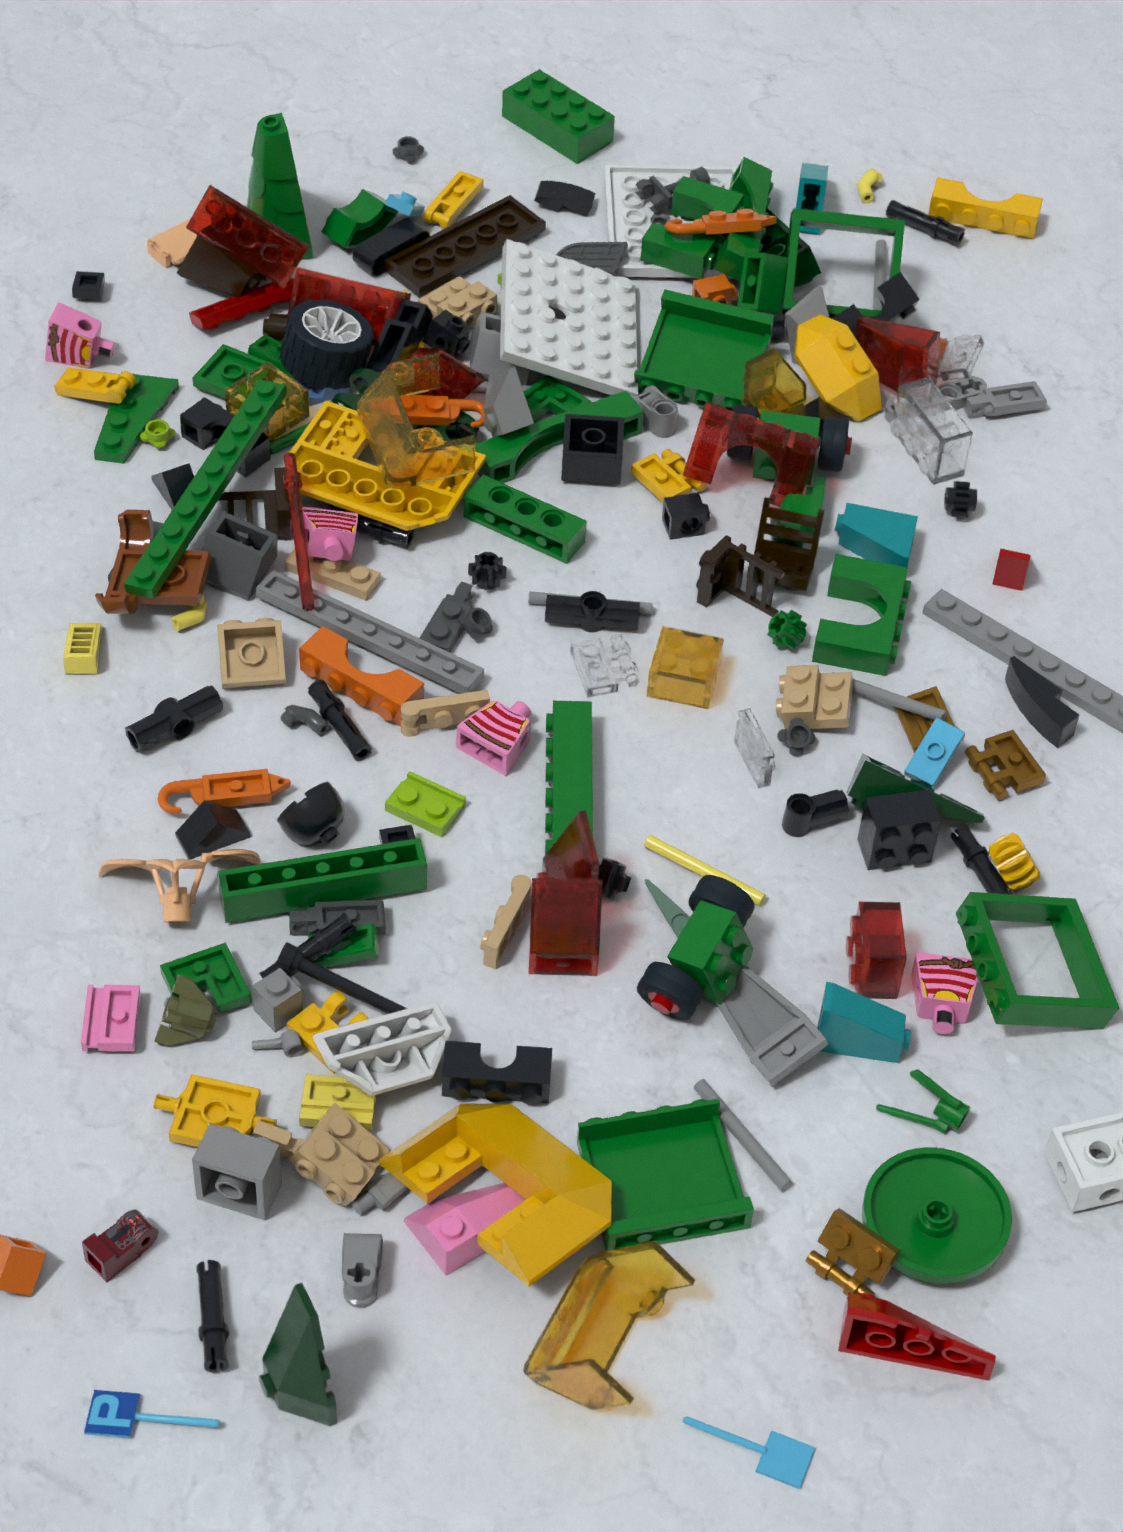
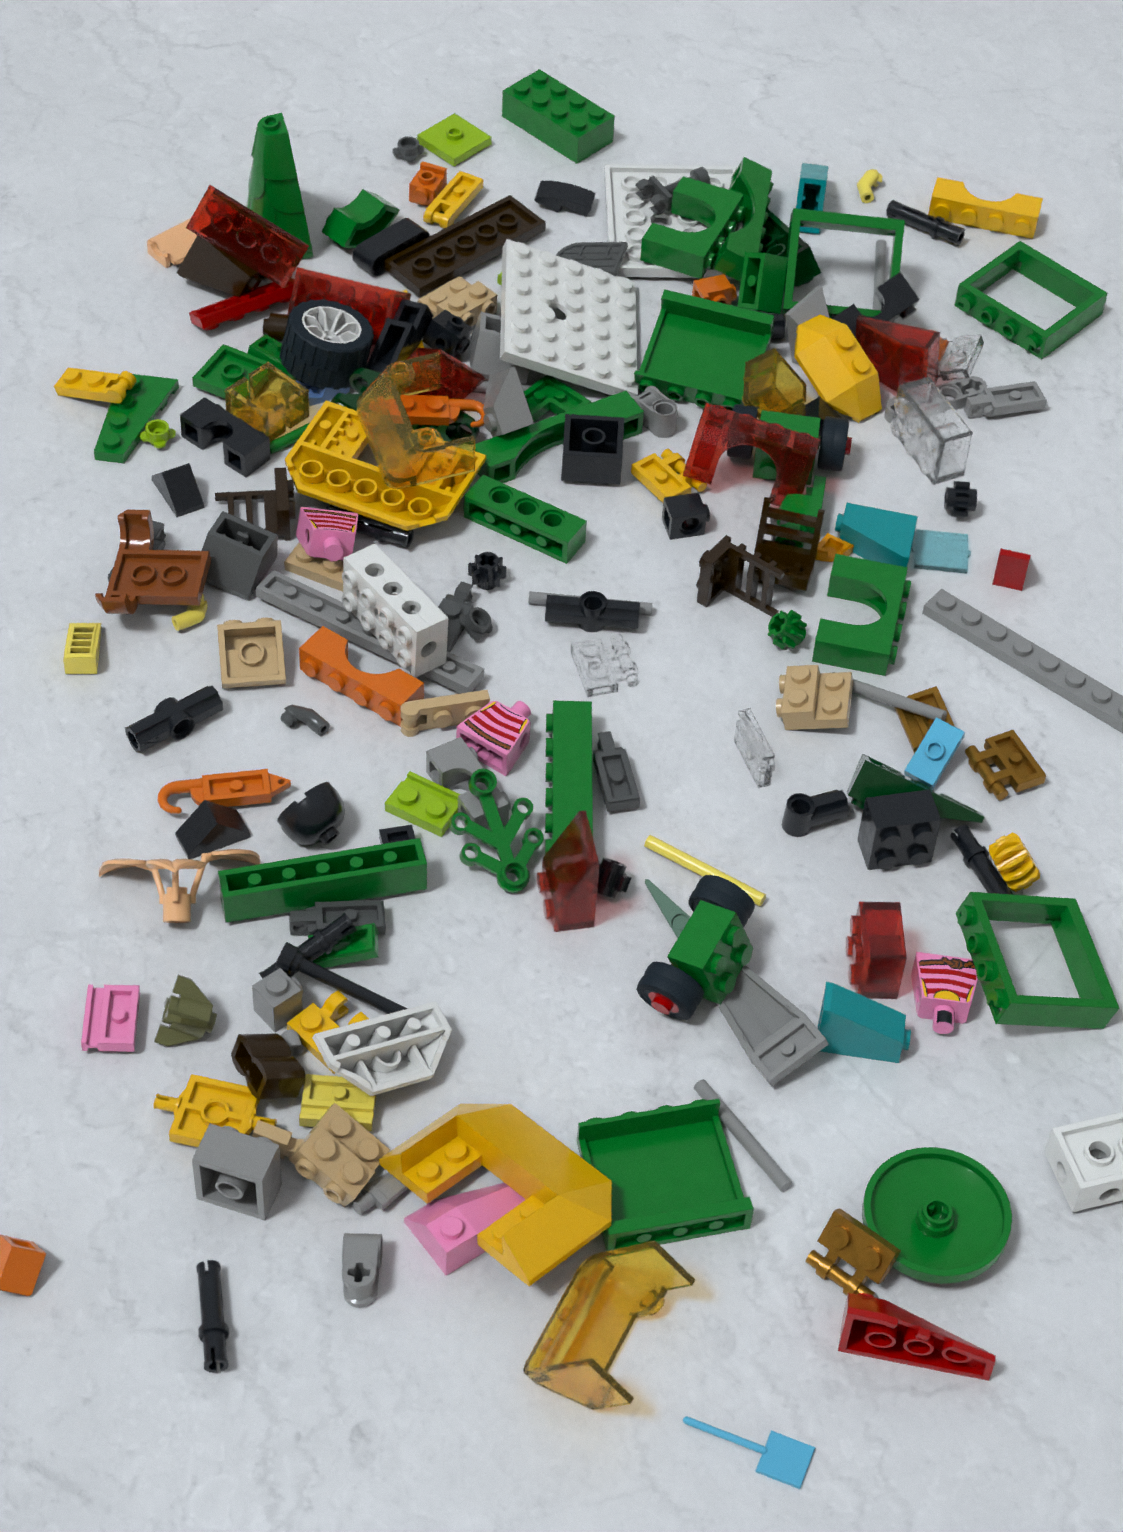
bright pink torso [45,302,115,368] -> none
black plate [72,271,105,300] -> none
dark red leg [82,1209,159,1283] -> none
piece [84,1390,220,1438] -> none
green plate [124,379,287,599] -> none
green plate [160,942,252,1014] -> none
dark green wedge [259,1283,337,1426] -> none
clear red bar [283,453,315,611] -> none
black pin [308,680,372,761] -> none
medium azure plate [385,192,425,216] -> none
black arch [442,1041,552,1105] -> none
tan plate [480,875,532,969] -> none
clear red slope [528,877,602,976] -> none
clear yellow piece [646,626,724,709] -> none
orange plate [665,209,776,235] -> none
dark grey plate [777,718,816,756] -> none
green plant [876,1069,971,1133] -> none
black slope [1005,656,1079,748] -> none
none -> dark brown brick [231,1033,305,1099]
none -> white brick [341,544,448,678]
none -> orange brick [409,161,447,207]
none -> lime plate [417,113,492,166]
none -> light grey arch [426,737,511,839]
none -> green plant [449,769,544,893]
none -> dark grey hinge [593,731,640,812]
none -> light orange tile [816,533,854,562]
none -> clear light blue piece [911,529,971,574]
none -> green window [954,241,1108,360]

